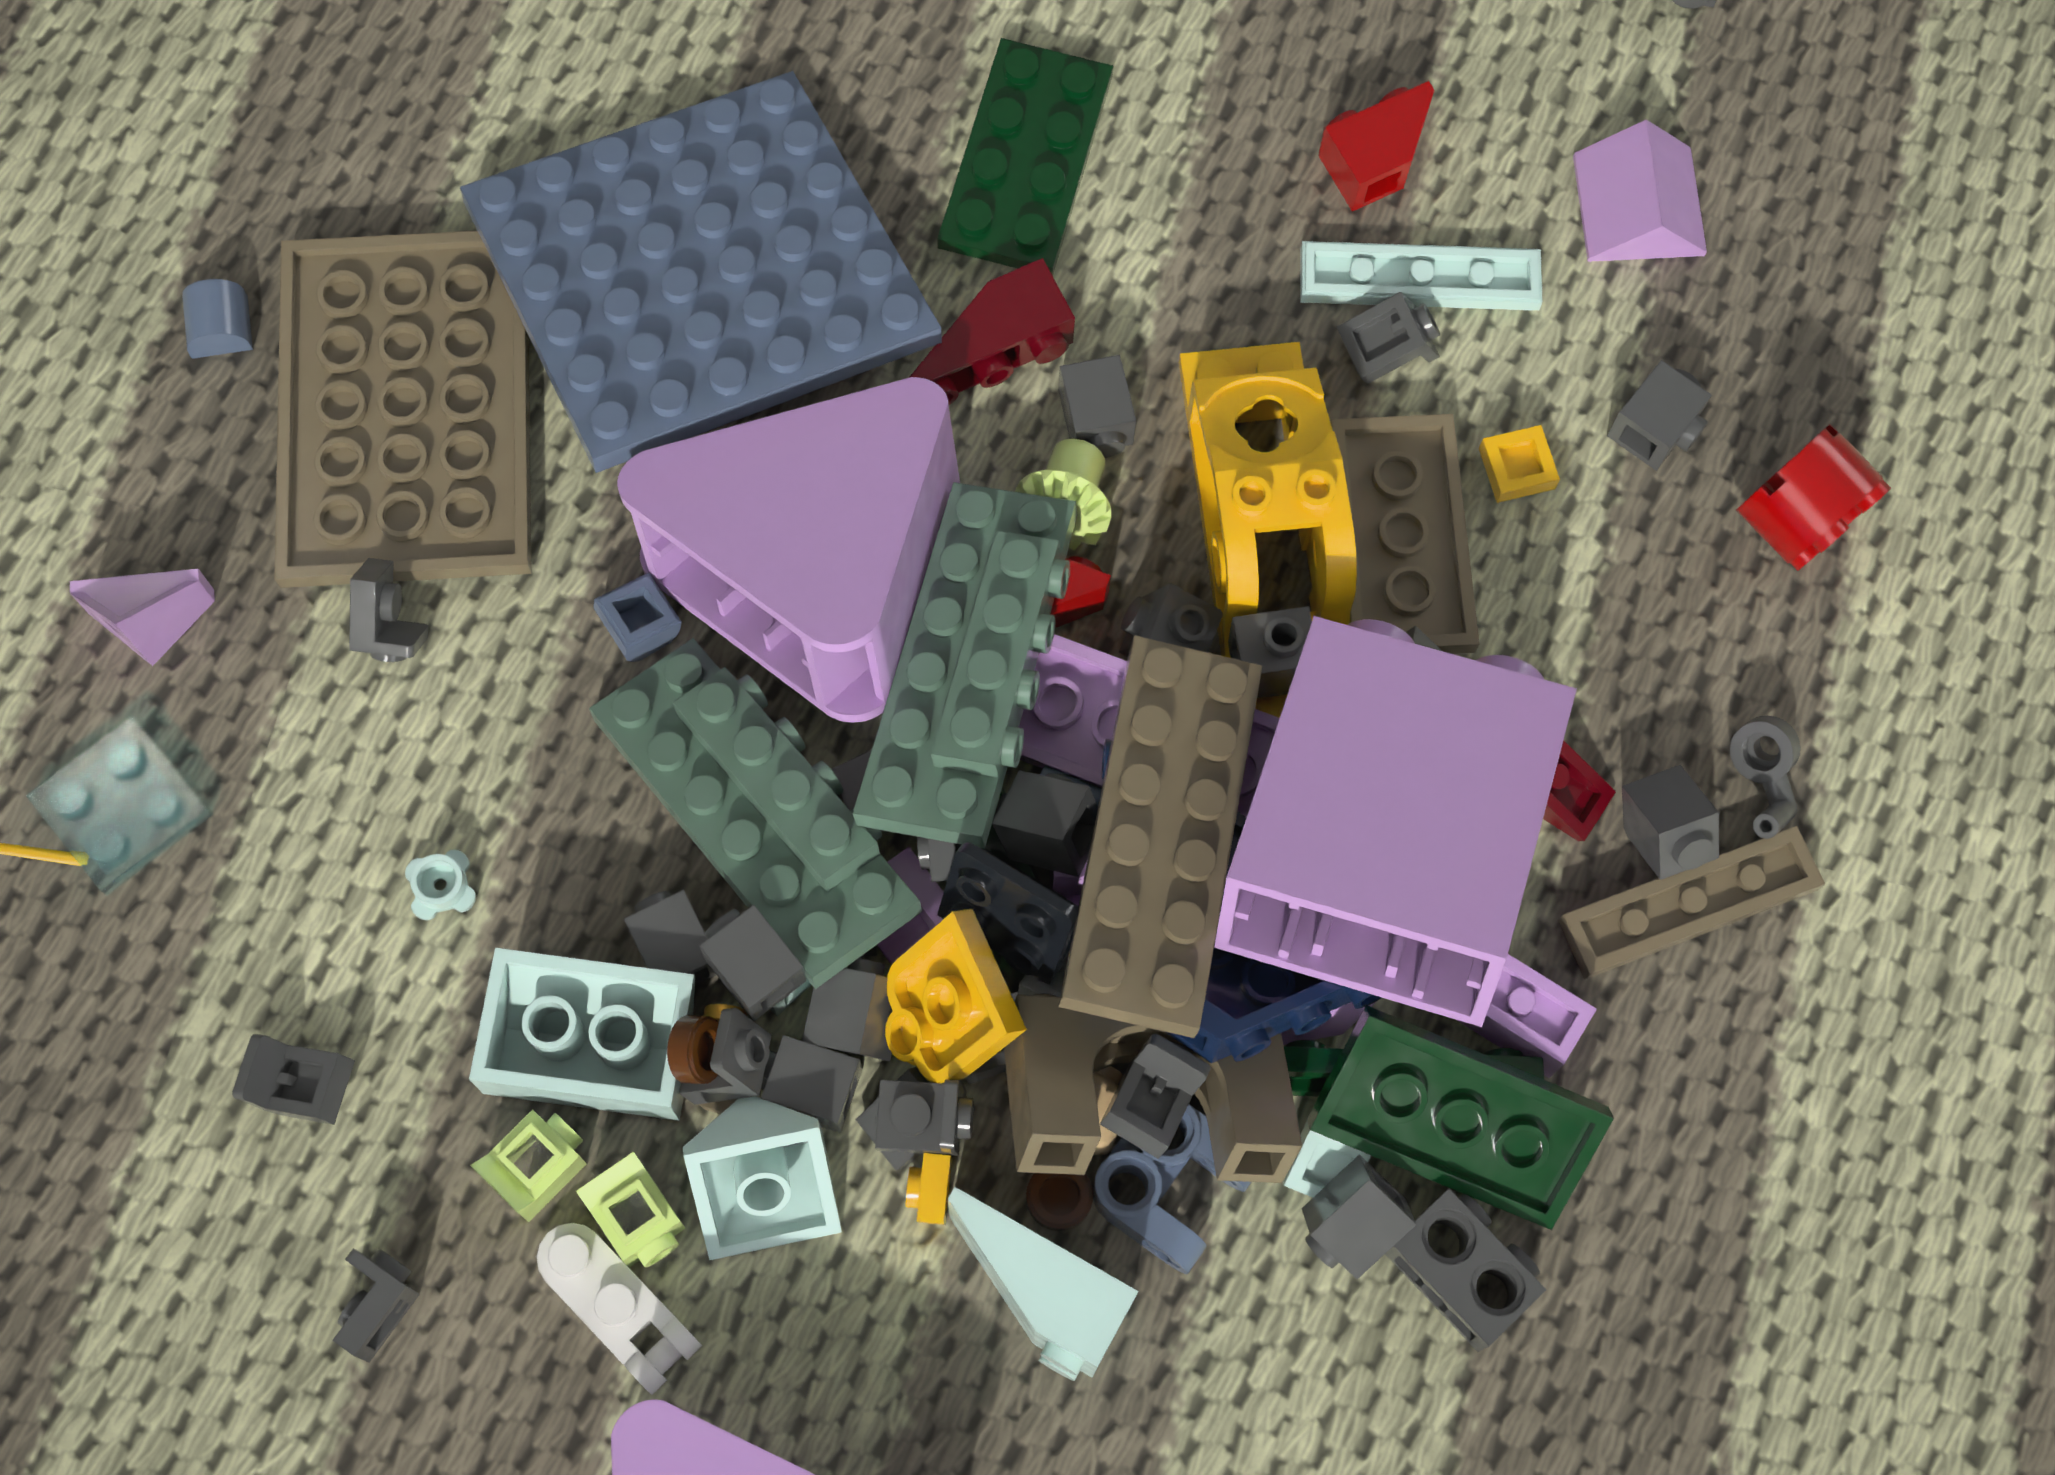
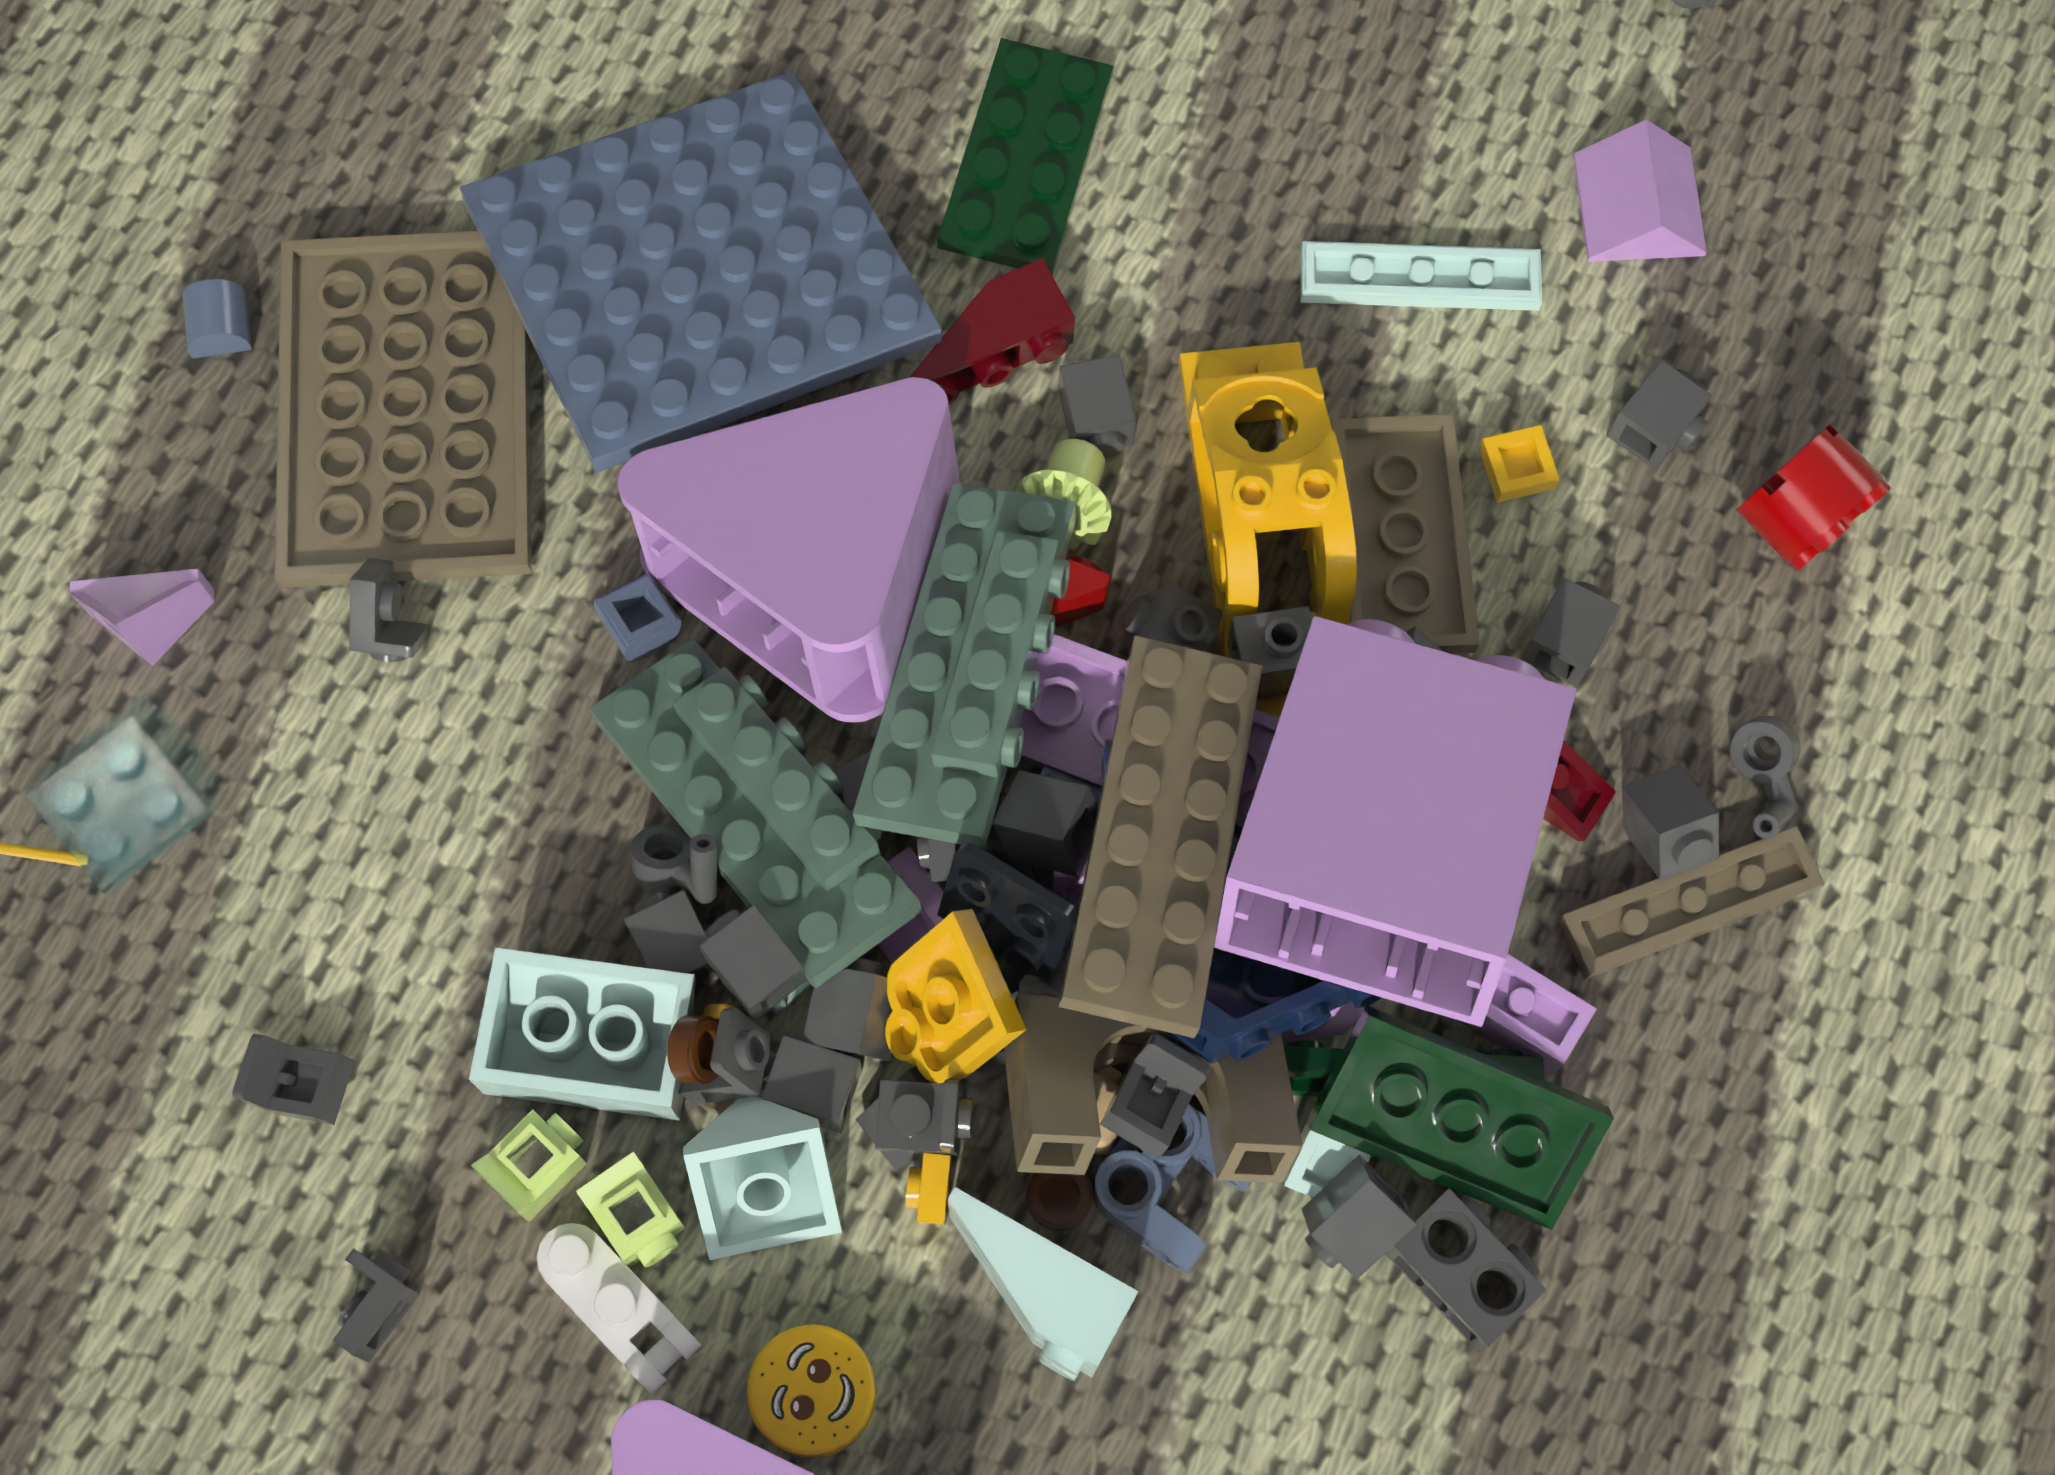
light aqua plate [405,850,476,920] -> none
red slope [1318,81,1435,212] -> none
dark grey bracket [1337,292,1441,384] -> none
none -> dark grey plate [631,824,718,904]
none -> yellow head [747,1324,877,1458]
none -> dark grey brick [1520,577,1620,688]

